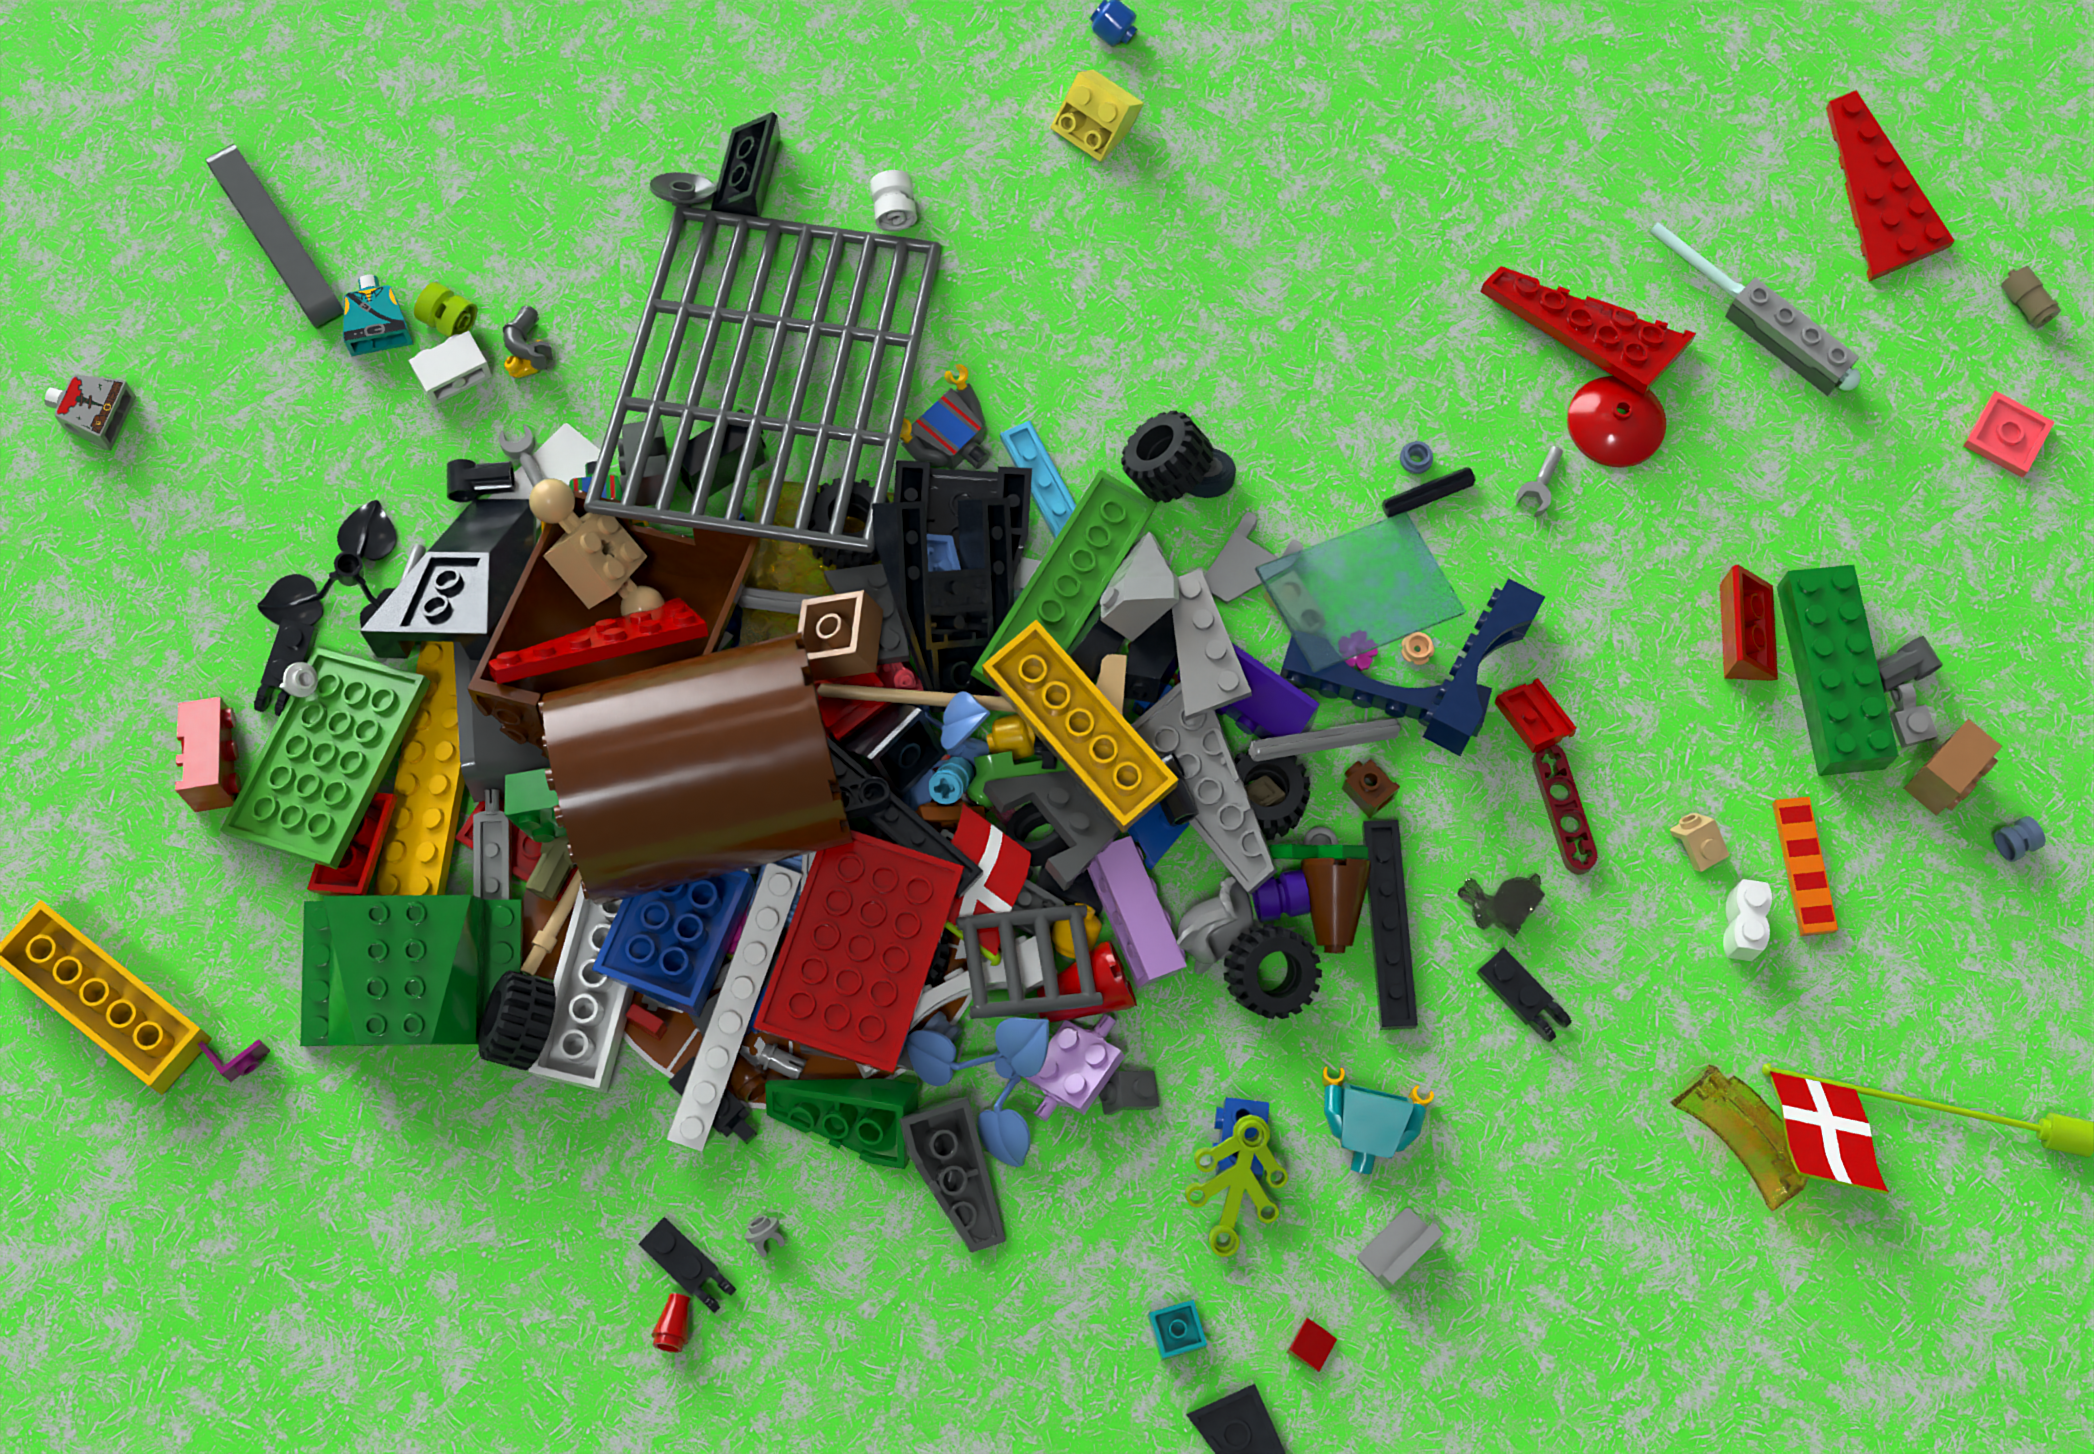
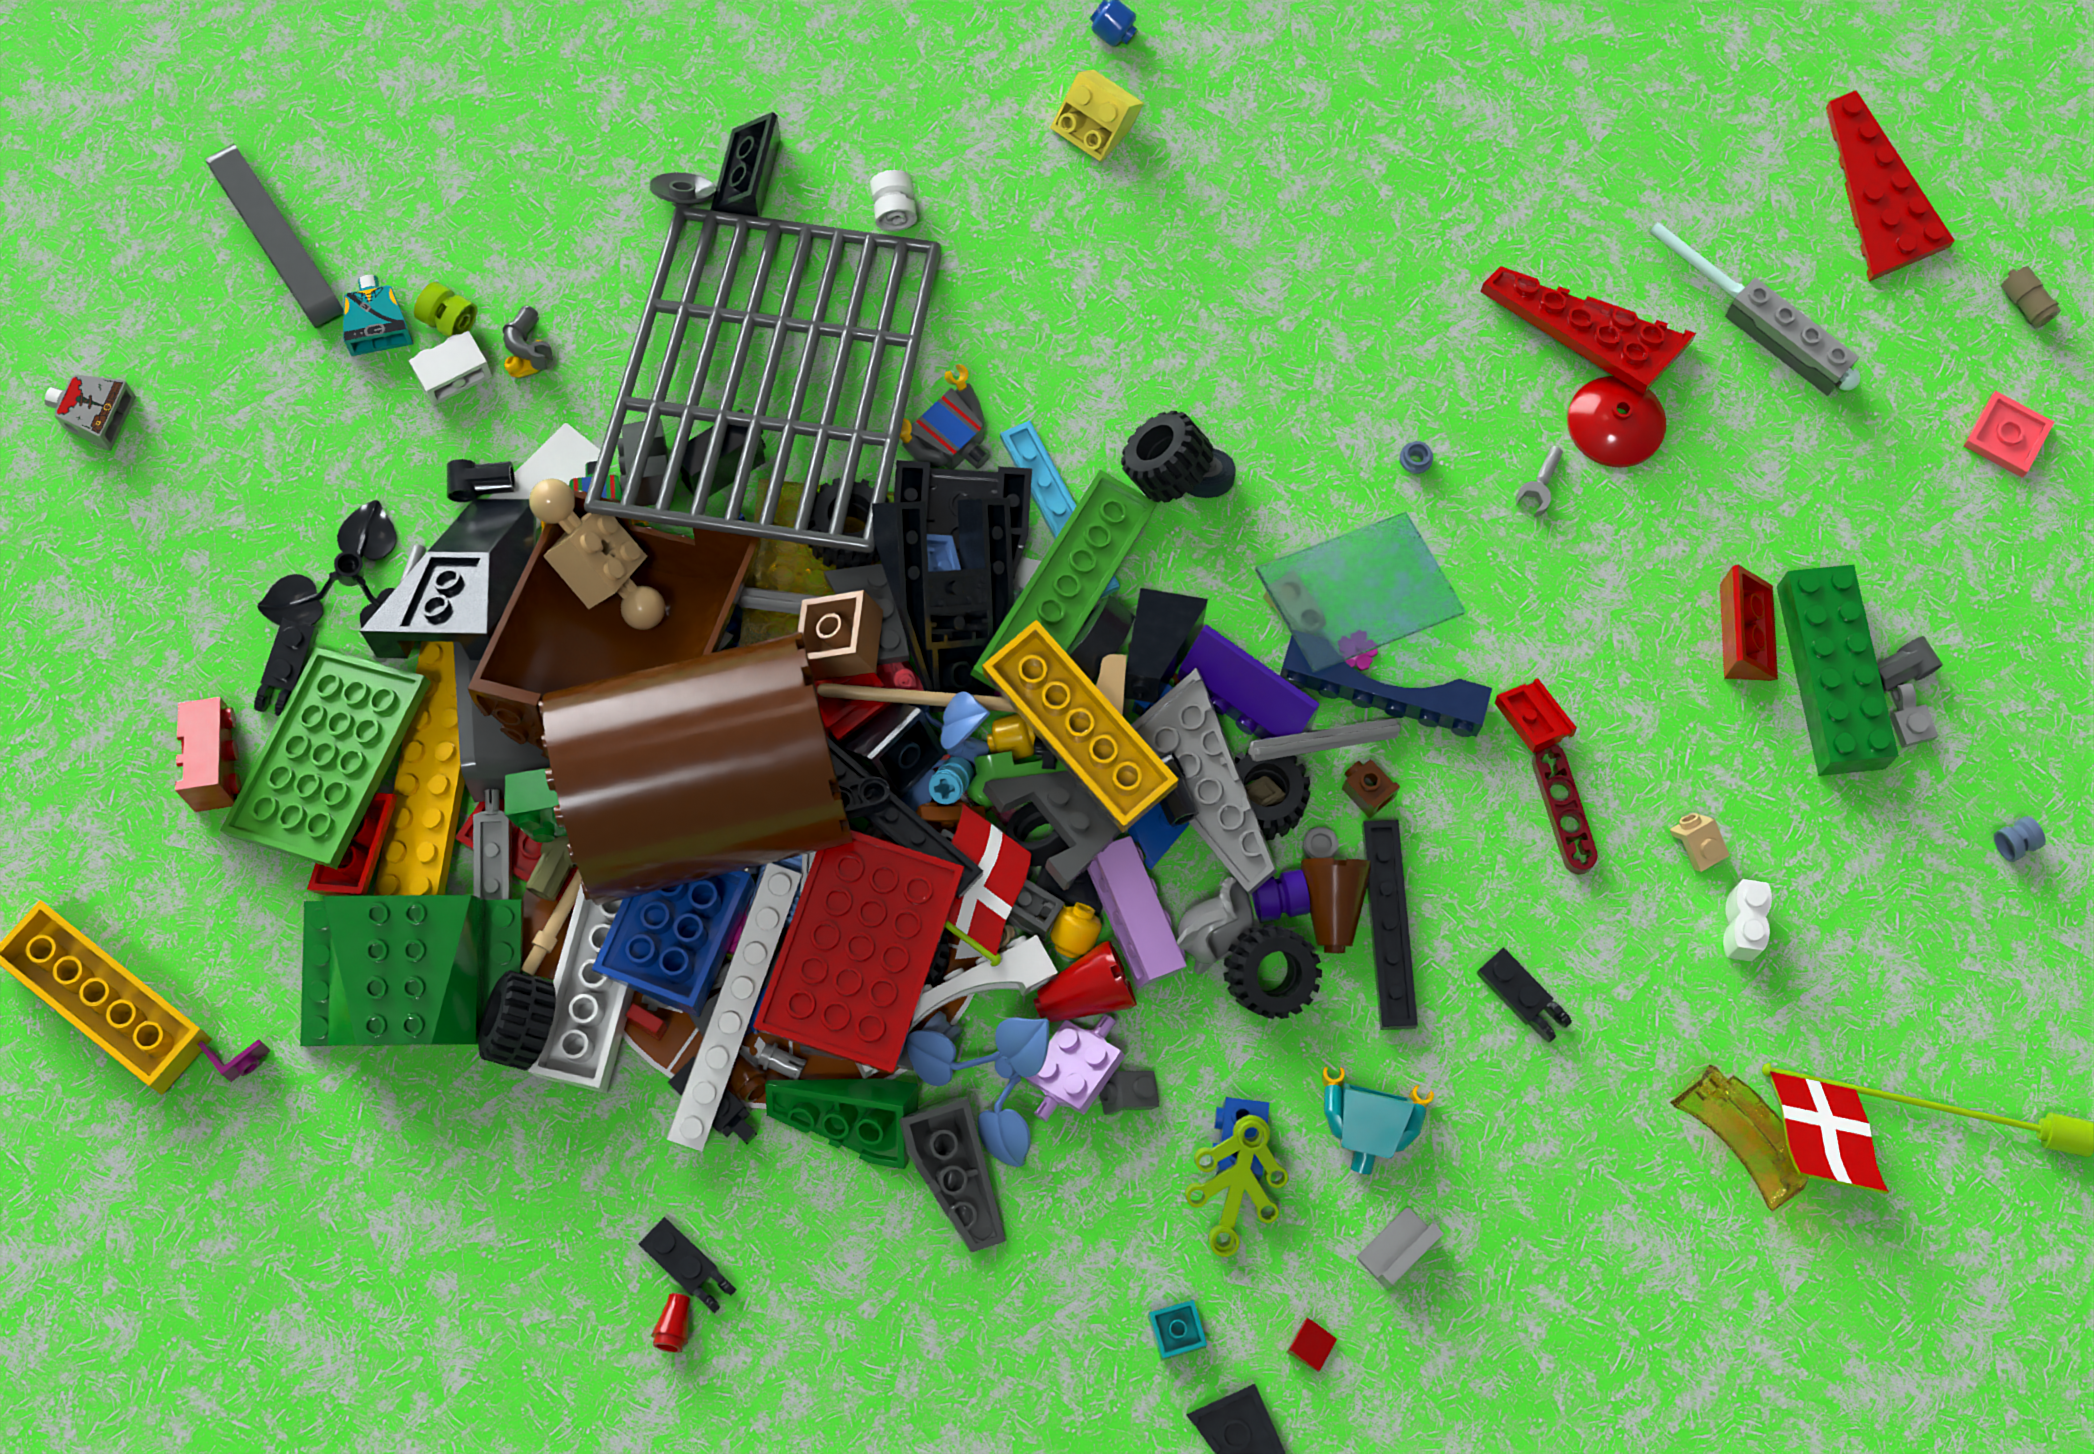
white plate [280,662,318,697] -> none
red wing [488,597,708,684] -> none
light grey piece [499,425,544,488] -> none
light grey plate [744,1215,784,1257] -> none
dark grey bar [955,905,1103,1019] -> none
light grey wedge [1100,532,1179,641] -> none
light grey wing [1172,569,1252,720] -> none
light grey flag [1204,512,1303,604] -> none
green tile [1268,844,1368,860] -> none
black axle [1382,467,1476,518] -> none
light nougat plate [1401,632,1434,665] -> none
dark blue arch [1423,579,1545,756] -> none
clear smoke animal [1457,873,1545,938] -> none
orange tile [1772,797,1838,937] -> none
medium nougat brick [1903,719,2002,816] -> none

